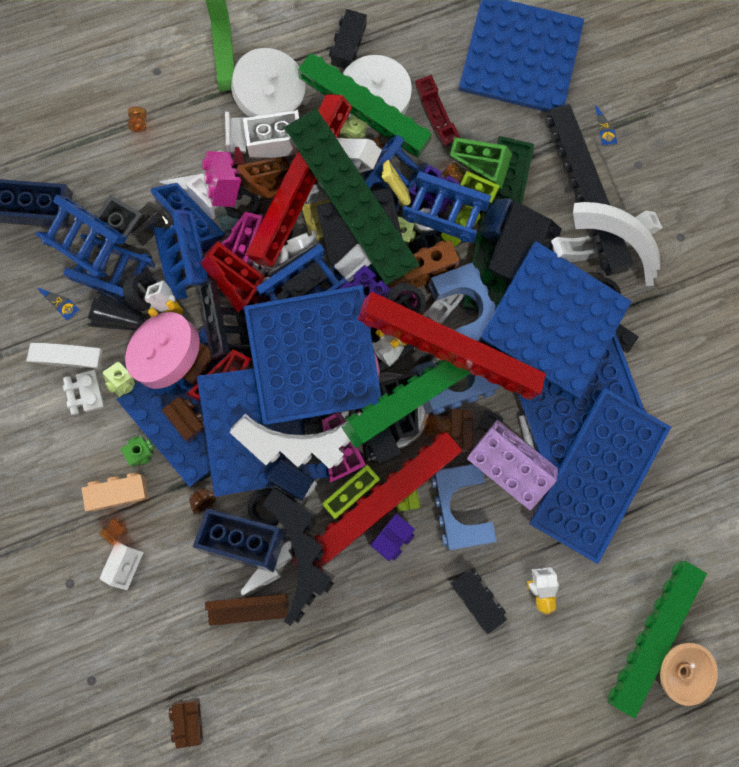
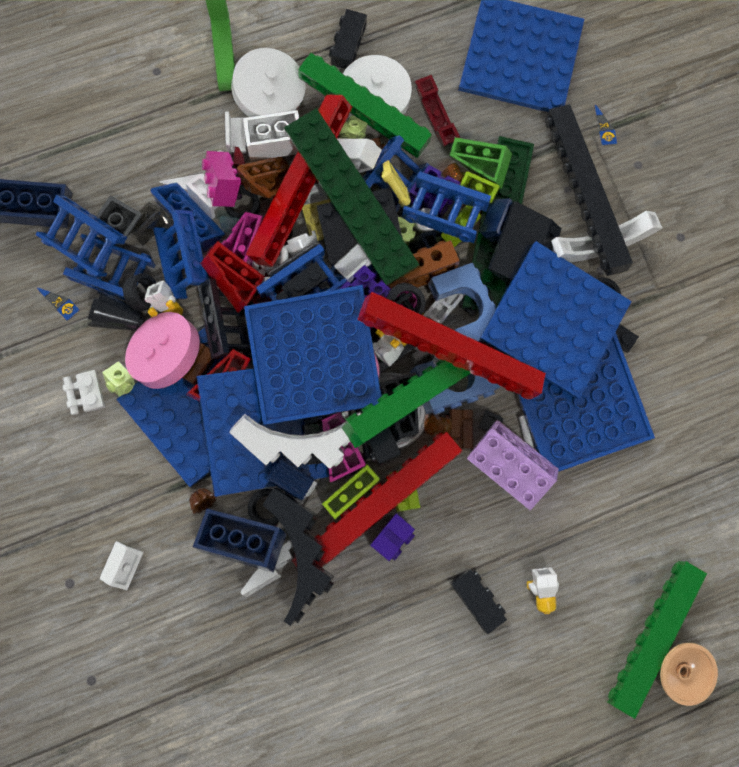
white slope [27,343,103,369] -> none
light nougat brick [81,472,149,512] -> none
clear orange wheel [99,517,128,546] -> none
bright green brick [120,436,155,468] -> none
clear orange wheel [128,107,147,132] -> none
reddish brown brick [161,396,204,443] -> none
reddish brown brick [169,698,204,749] -> none
reddish brown panel [205,593,289,626] -> none
medium blue arch [431,464,496,550] -> none
blue plate [529,388,671,564] -> none
white arch [573,202,660,286] -> none

